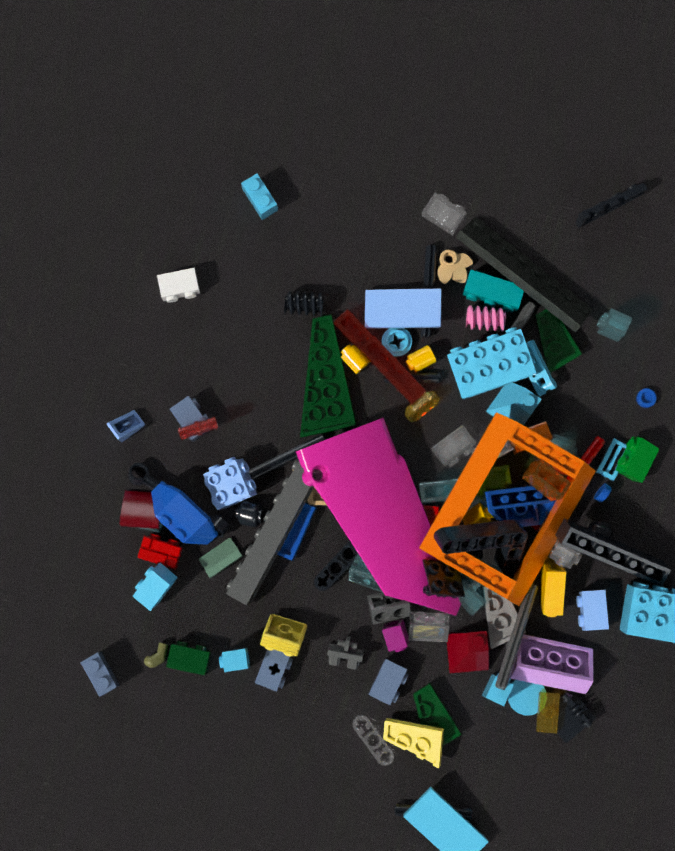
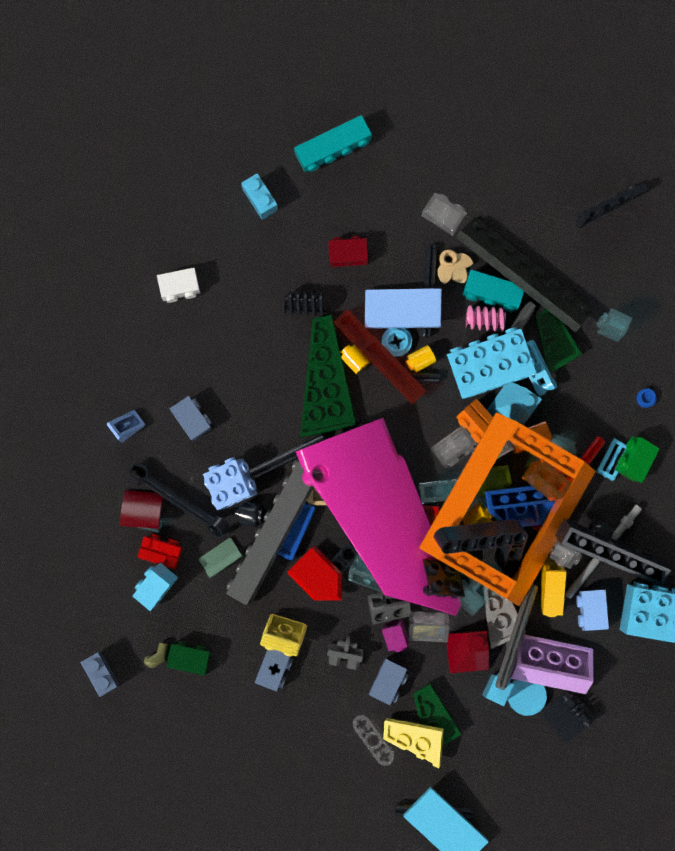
blue wedge [151,481,218,545] -> none
clear red pin [178,416,219,440] -> none
medium azure brick [219,648,250,672] -> none
clear yellow plate [405,391,440,422] -> none
clear yellow plate [536,692,560,734] -> none
blue tile [594,483,612,503] -> none
none -> red tile [287,545,342,601]
none -> teal brick [294,115,372,173]
none -> dark red brick [328,236,368,267]
none -> orange brick [456,399,493,443]
none -> light grey bar [564,505,642,599]

